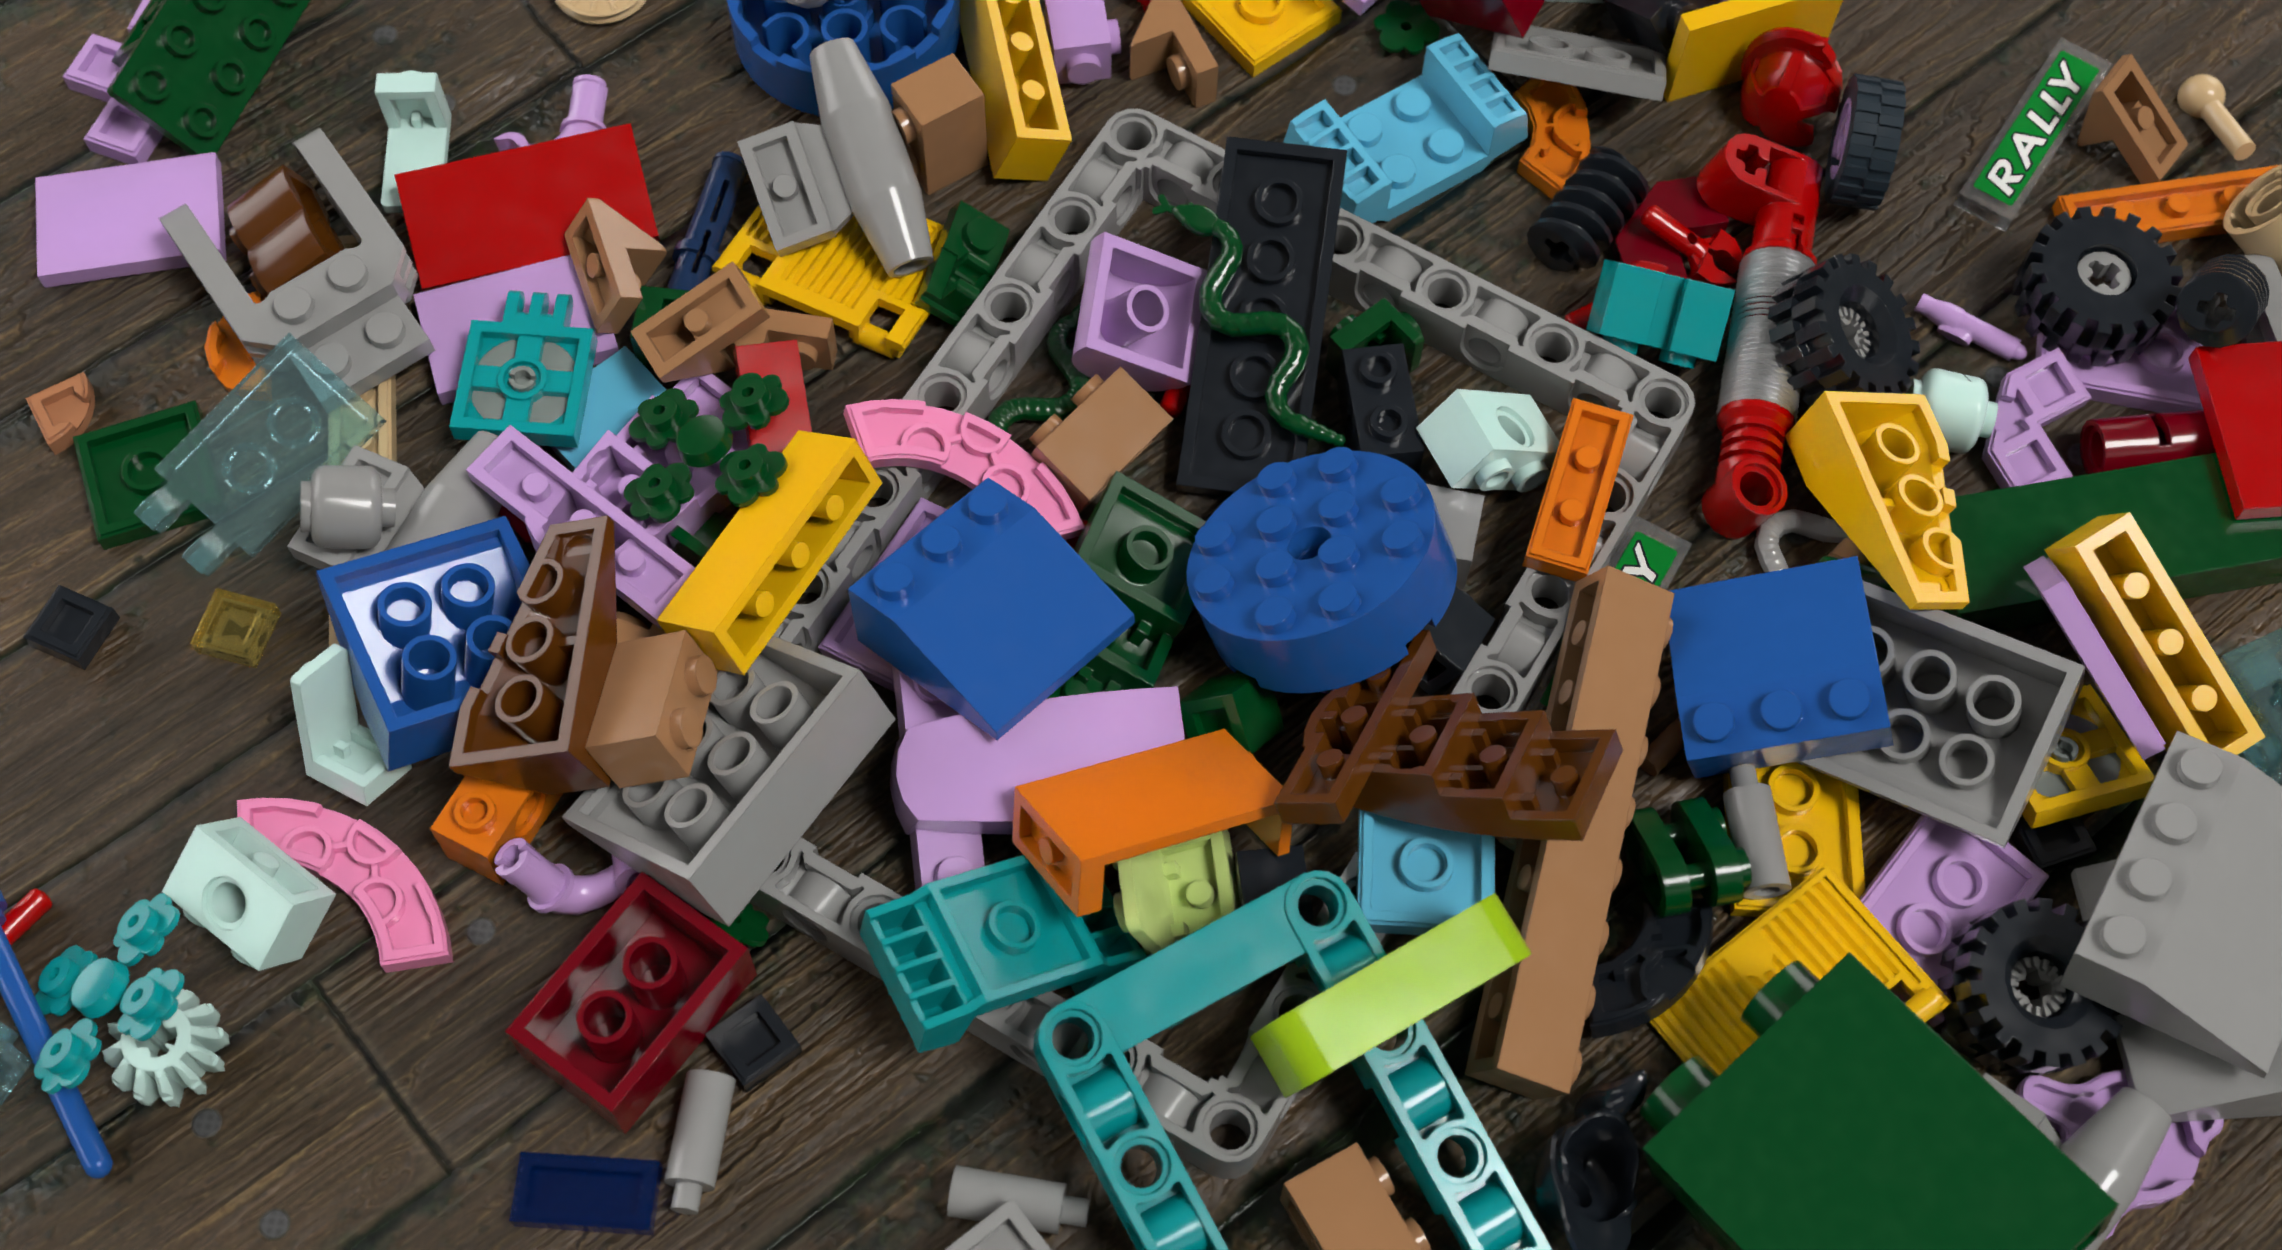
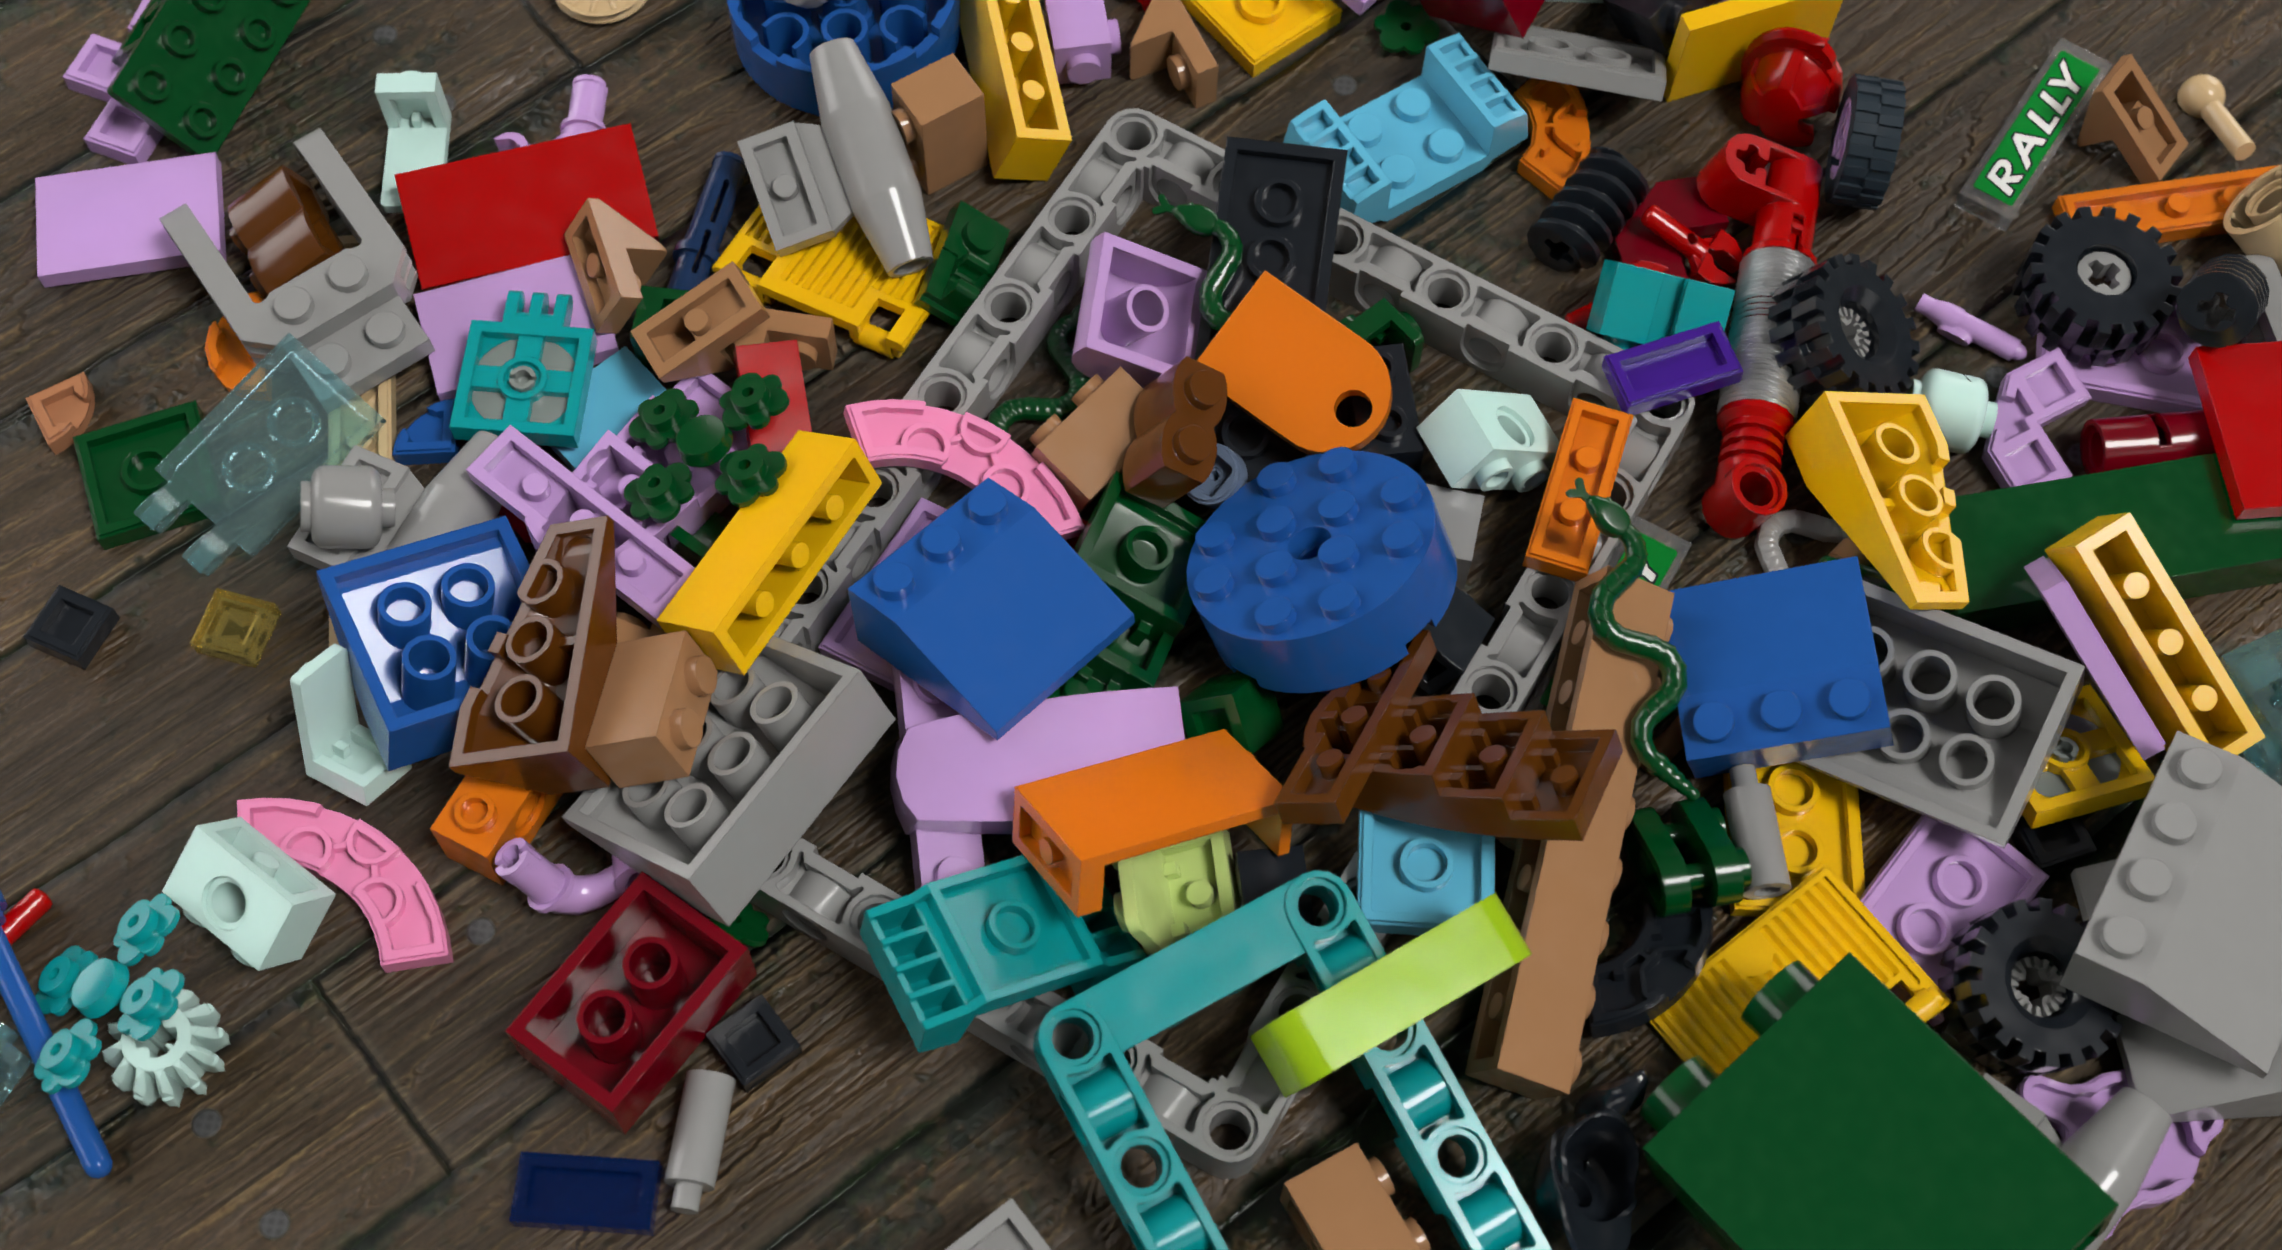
light grey cylinder [947,1165,1091,1235] -> none
none -> blue tile [393,399,460,465]
none -> reddish brown brick [1123,356,1227,508]
none -> sand blue tile [1187,443,1248,509]
none -> orange tile [1197,270,1392,455]
none -> dark green animal [1566,478,1700,801]
none -> dark purple tile [1601,321,1744,415]

